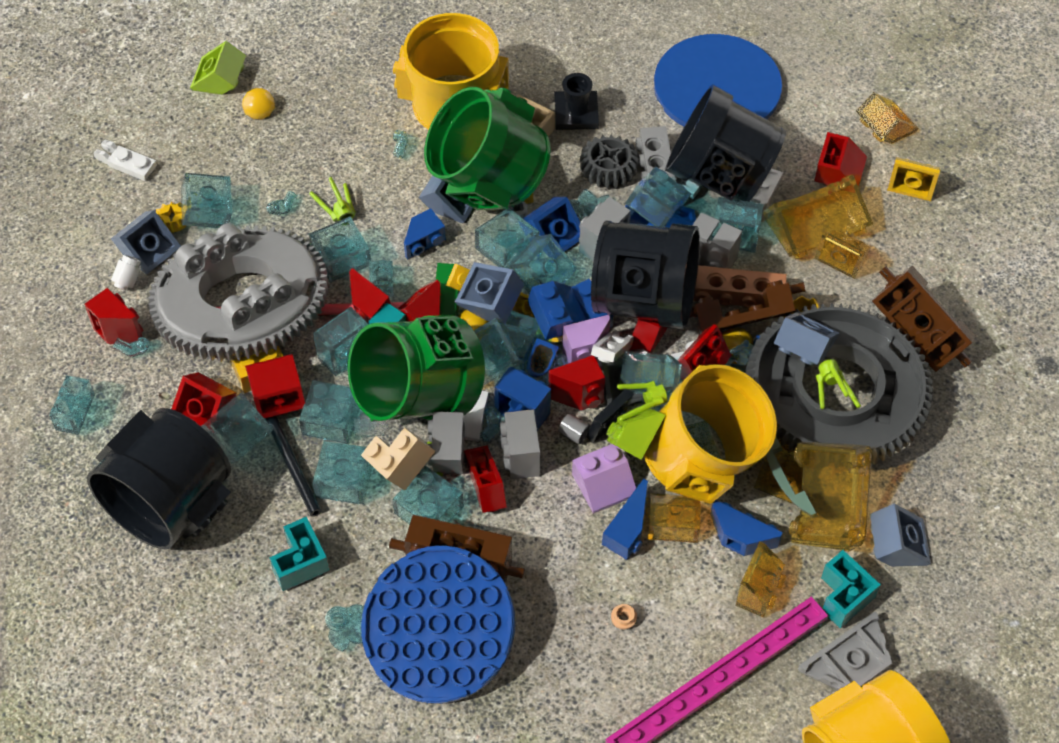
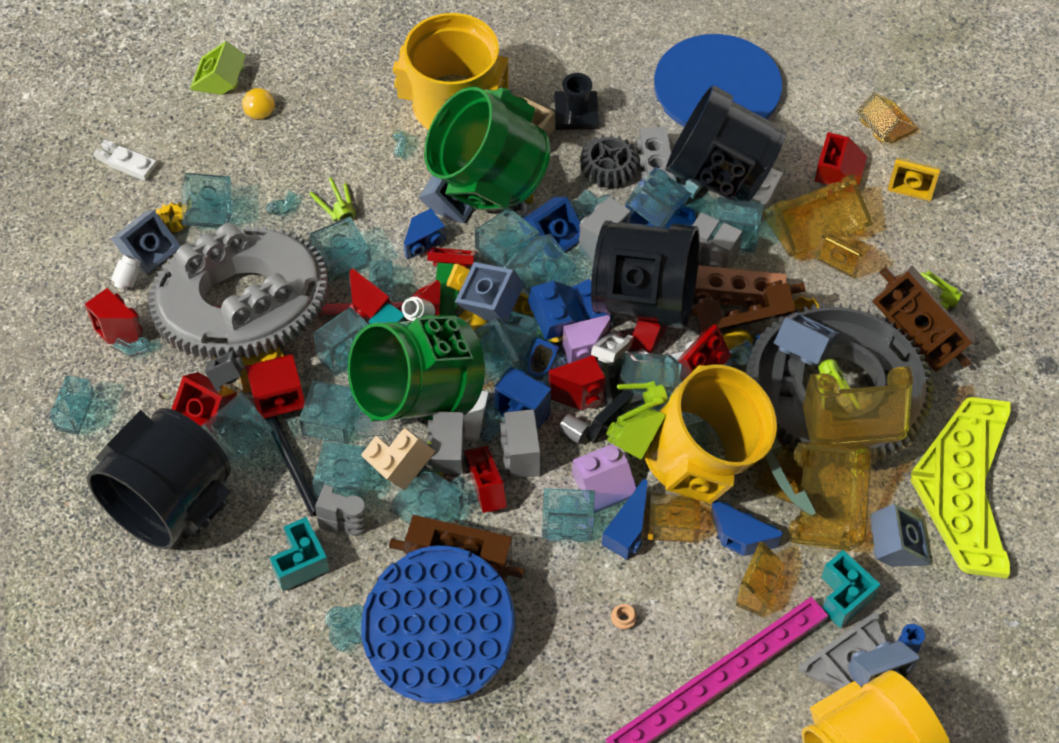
none -> dark grey brick [205,350,246,392]
none -> light grey legs [315,484,366,536]
none -> white brick [402,297,435,321]
none -> red plate [427,247,478,268]
none -> clear light blue brick [542,488,595,542]
none -> clear yellow windscreen [803,366,913,448]
none -> sand blue slope [848,641,919,688]
none -> blue bush [898,624,925,653]
none -> neon yellow wing [910,397,1010,579]
none -> lime plant [920,271,963,310]

